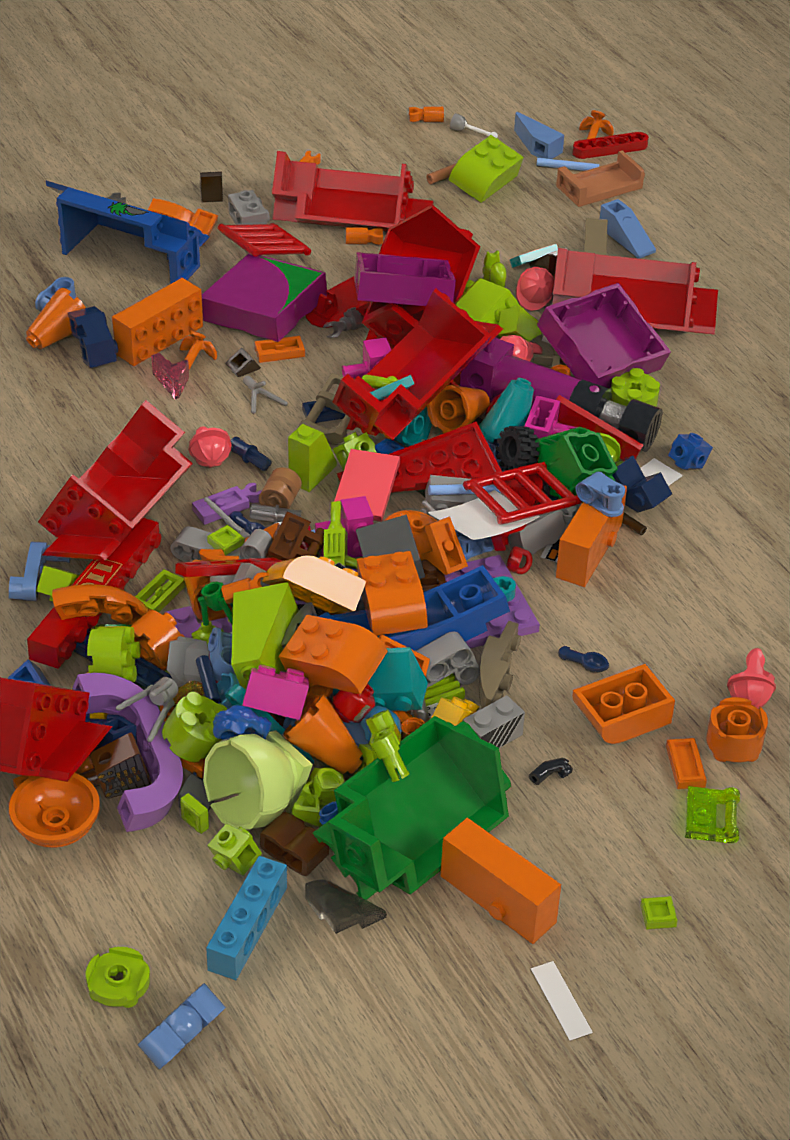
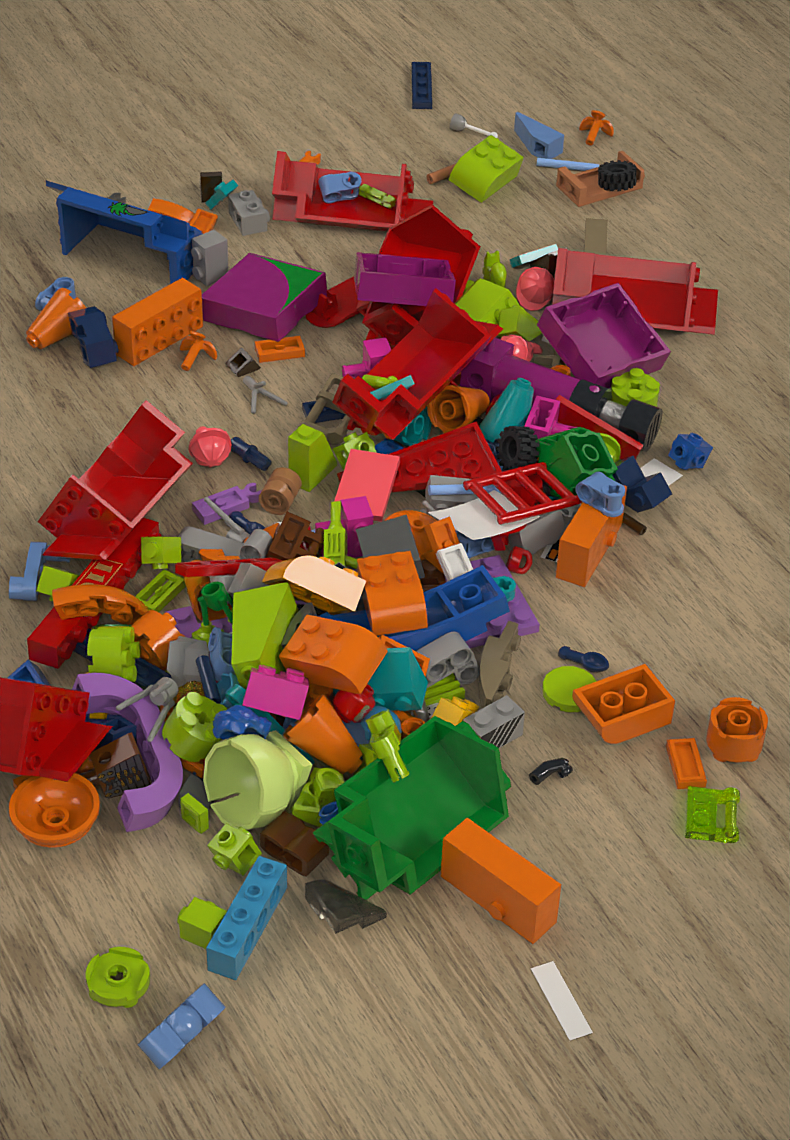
clear pink slope [151,352,189,399] -> none
lime tile [207,524,245,556] -> none
red bar [218,223,311,257] -> none
orange bar [221,572,269,604] -> none
flat silver axle [250,504,302,524] -> none
flat silver piece [323,307,363,338] -> none
orange bar [346,227,383,245] -> none
orange bar [409,107,444,122] -> none
red beam [572,132,649,159] -> none
medium blue slope [600,199,656,259] -> none
lime tile [640,896,678,930] -> none
coral piece [727,648,776,709] -> none
none -> lime brick [141,537,181,569]
none -> lime brick [177,897,227,949]
none -> light grey brick [191,229,228,286]
none -> teal plate [205,179,238,210]
none -> medium blue piece [318,172,361,203]
none -> lime axle [359,184,396,209]
none -> dark blue tile [411,62,432,109]
none -> white tile [436,543,473,581]
none -> lime tile [542,666,596,712]
none -> black tyre [598,160,636,191]

